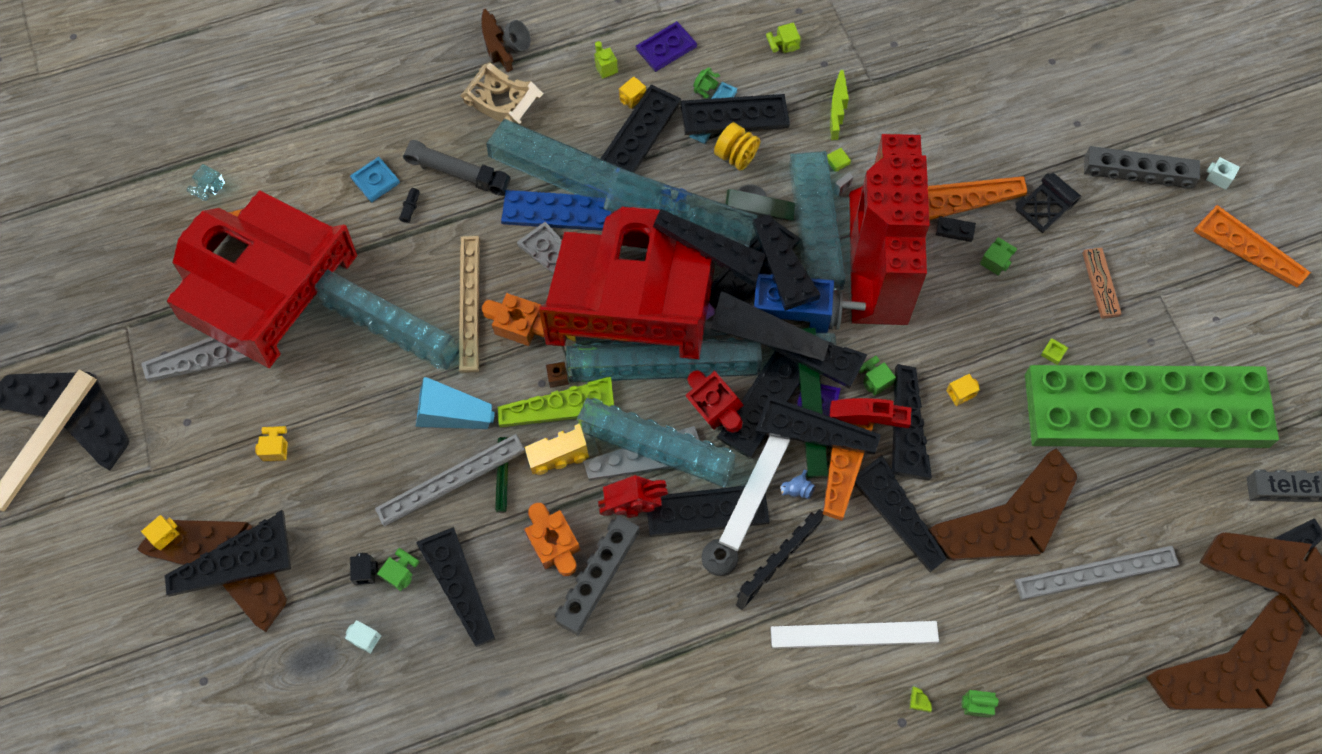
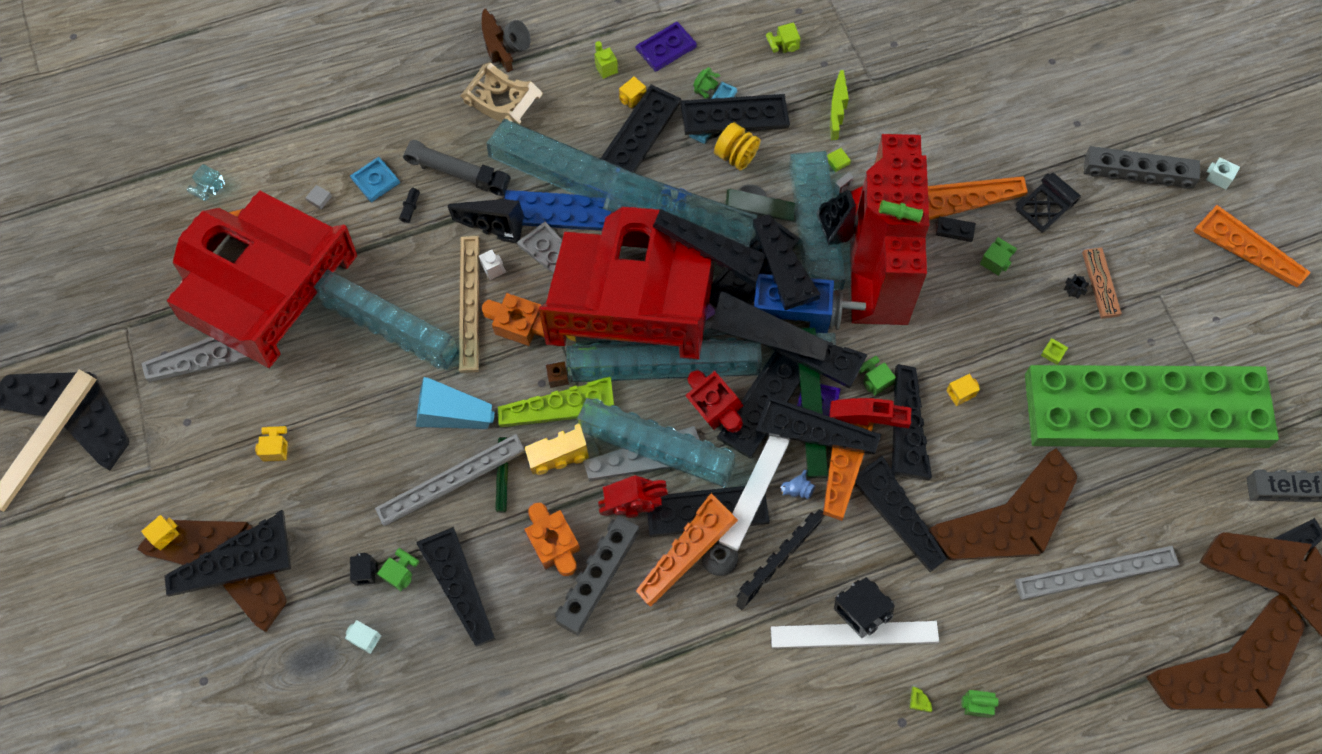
none -> light grey tile [305,185,332,209]
none -> black wedge [447,199,524,243]
none -> white brick [479,250,506,280]
none -> orange wing [636,493,738,607]
none -> black wedge [816,190,856,245]
none -> black brick [834,577,895,638]
none -> bright green pin [879,200,923,223]
none -> black gear [1064,274,1089,299]

